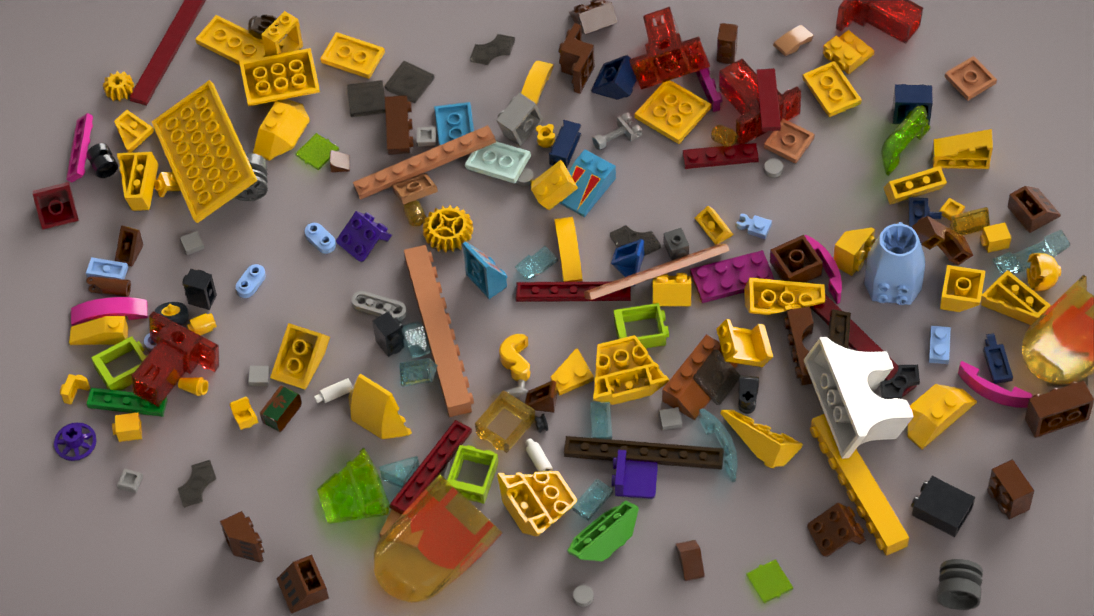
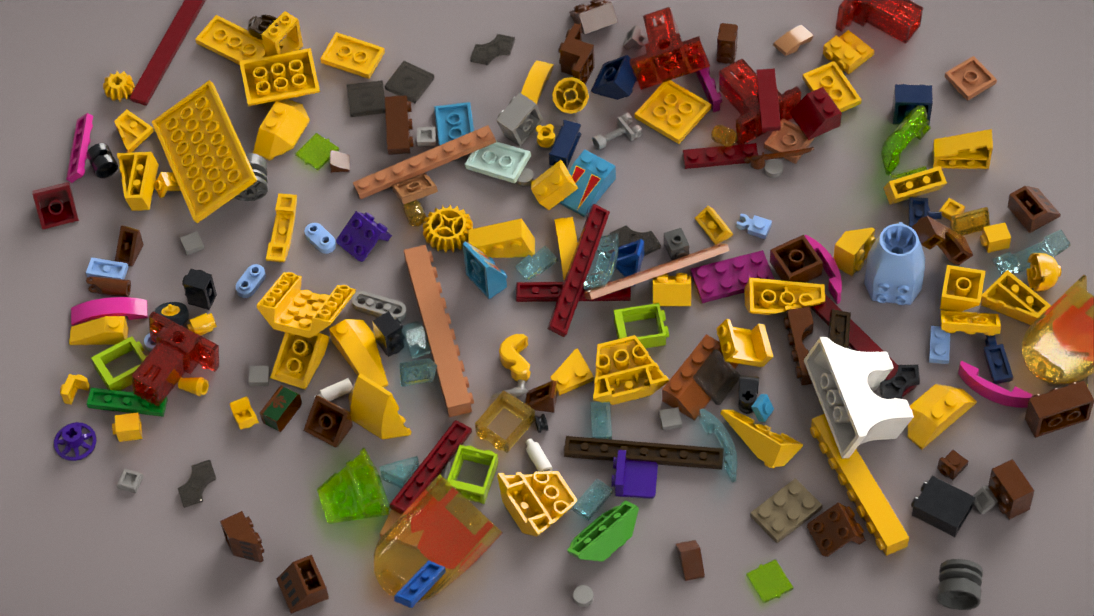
none -> yellow slope [257,272,356,338]
none -> yellow slope [266,193,297,262]
none -> reddish brown slope [303,395,353,448]
none -> yellow wedge [329,319,388,388]
none -> blue tile [394,561,446,608]
none -> yellow wedge [468,218,535,258]
none -> dark red tile [547,204,610,337]
none -> yellow cylinder [552,77,589,114]
none -> clear light blue slope [583,233,619,289]
none -> light grey tile [623,25,646,50]
none -> reddish brown sword [744,147,814,170]
none -> dark tan plate [750,478,822,543]
none -> dark azure plate [751,394,774,422]
none -> dark red slope [790,87,842,140]
none -> clear neon green piece [890,166,927,178]
none -> reddish brown bracket [937,450,969,480]
none -> yellow plate [940,310,1001,336]
none -> light grey tile [973,486,998,514]

